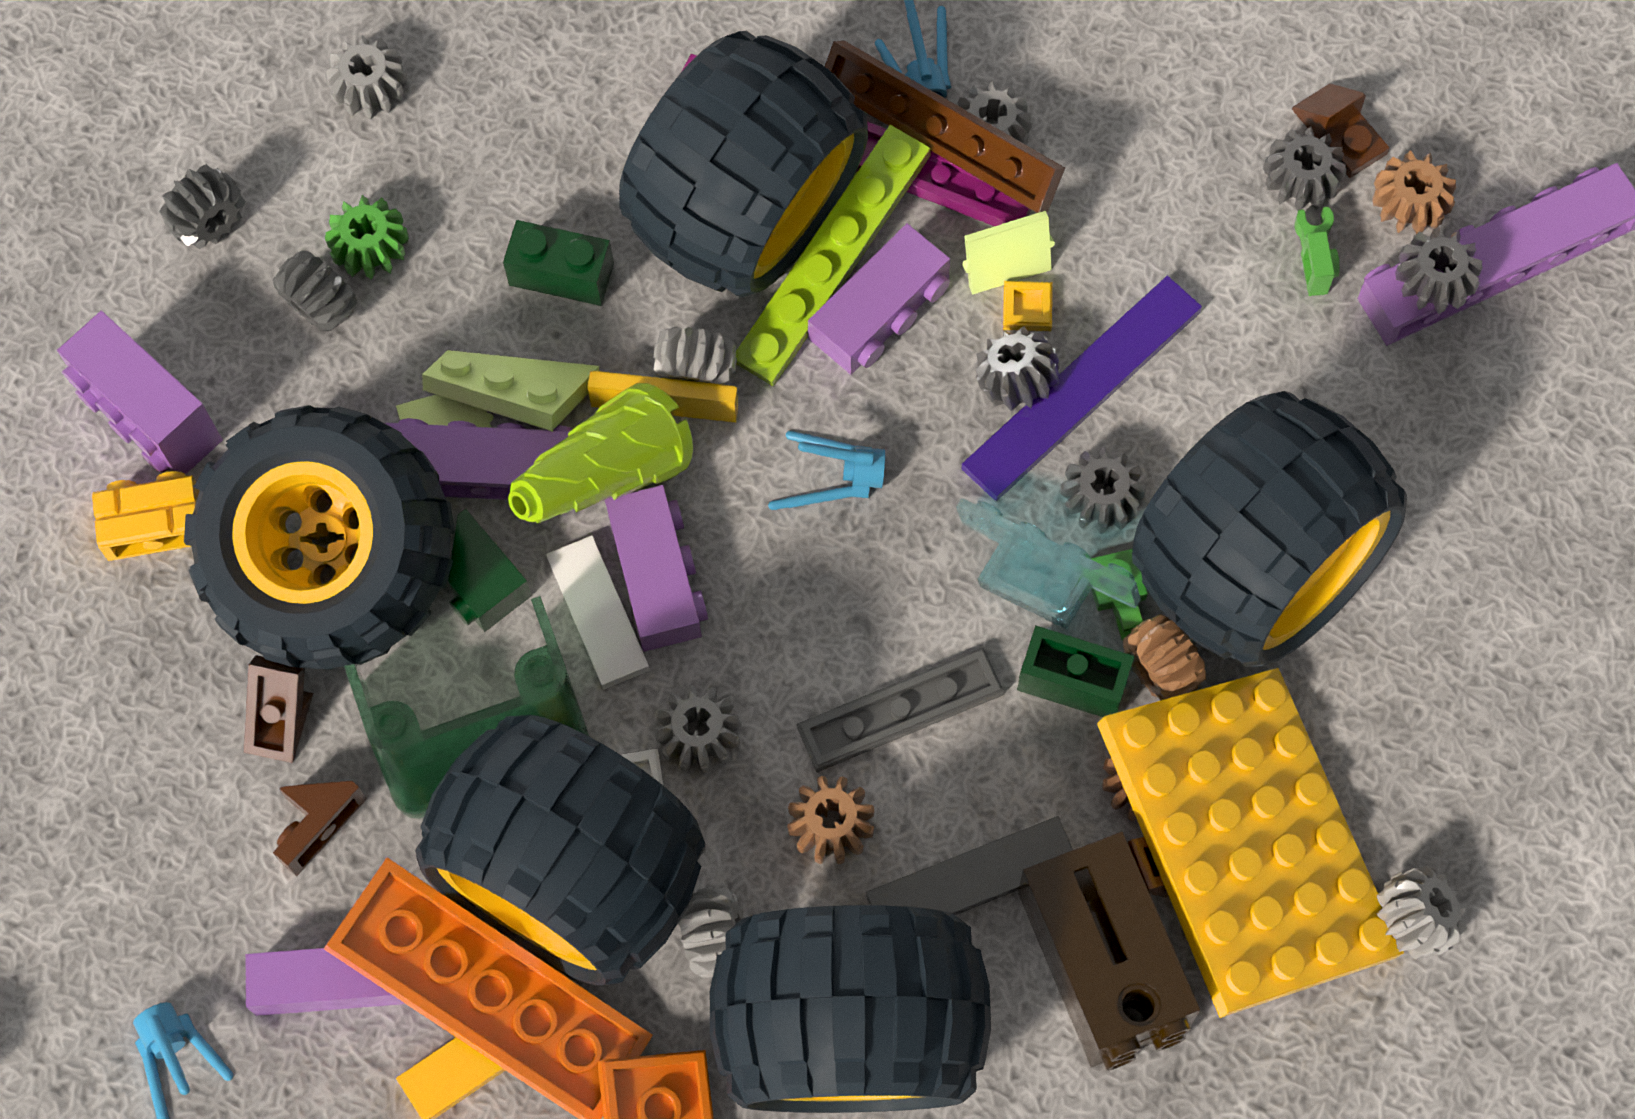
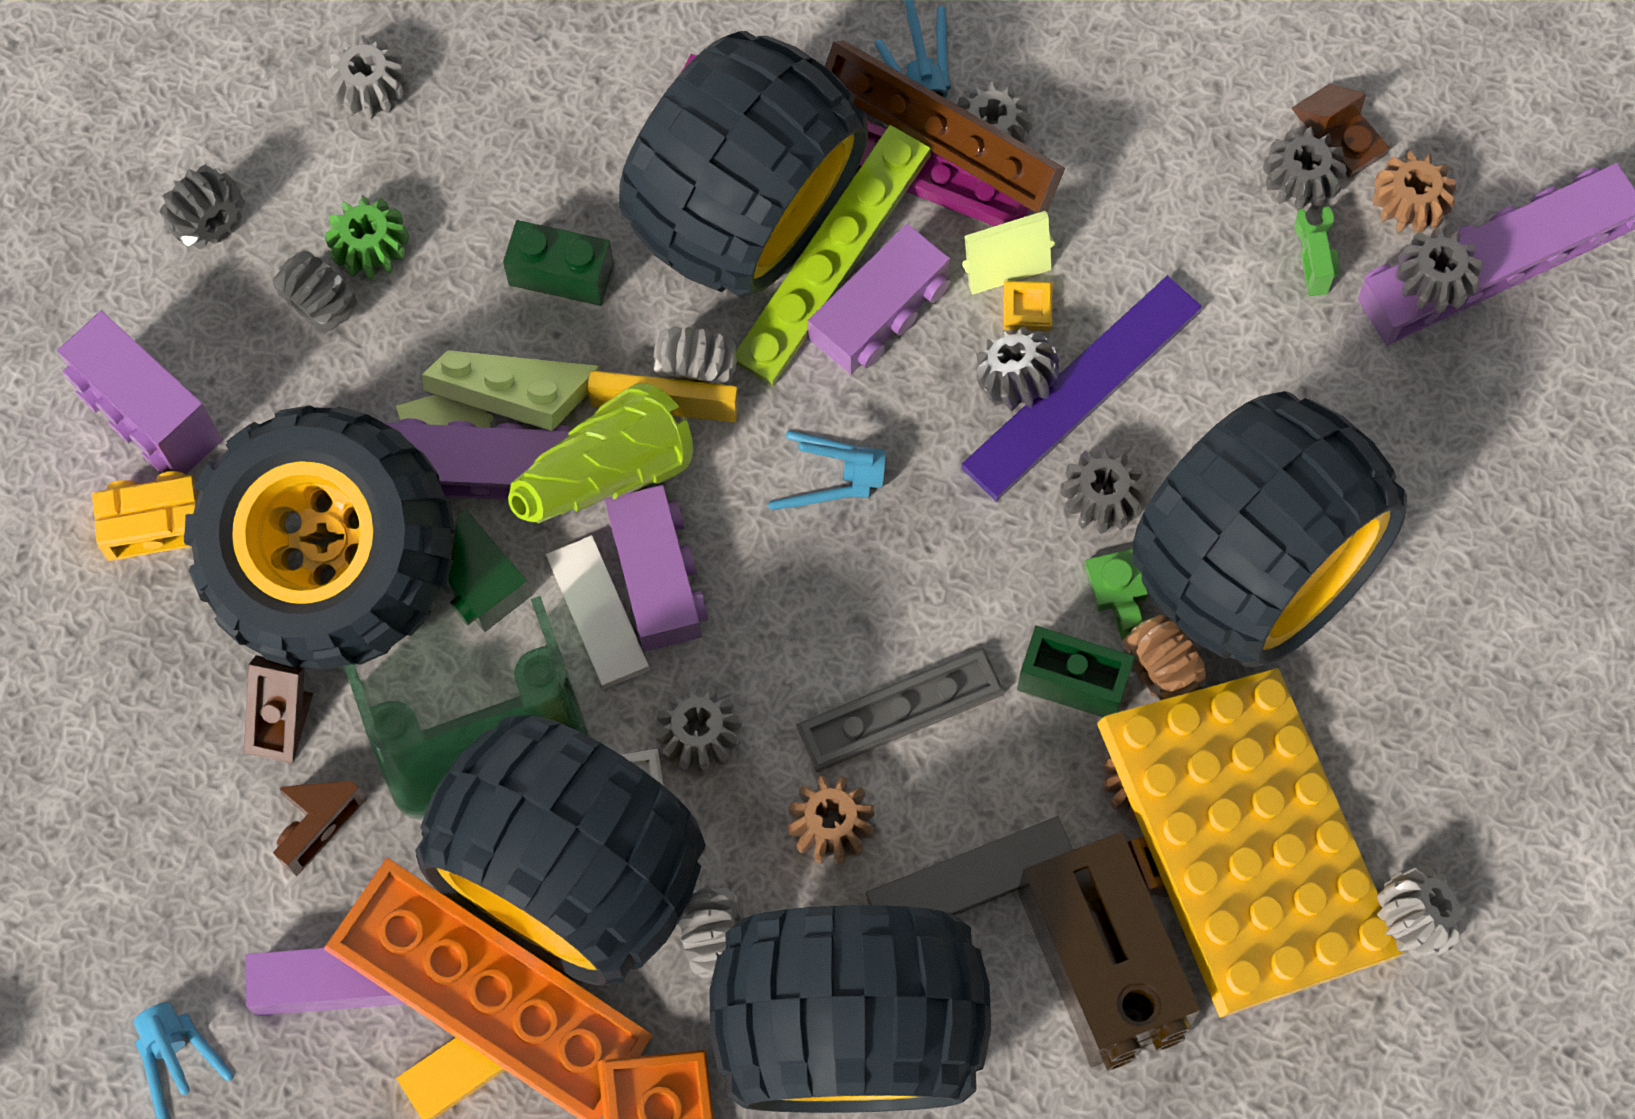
clear light blue bracket [956,498,1141,630] -> none

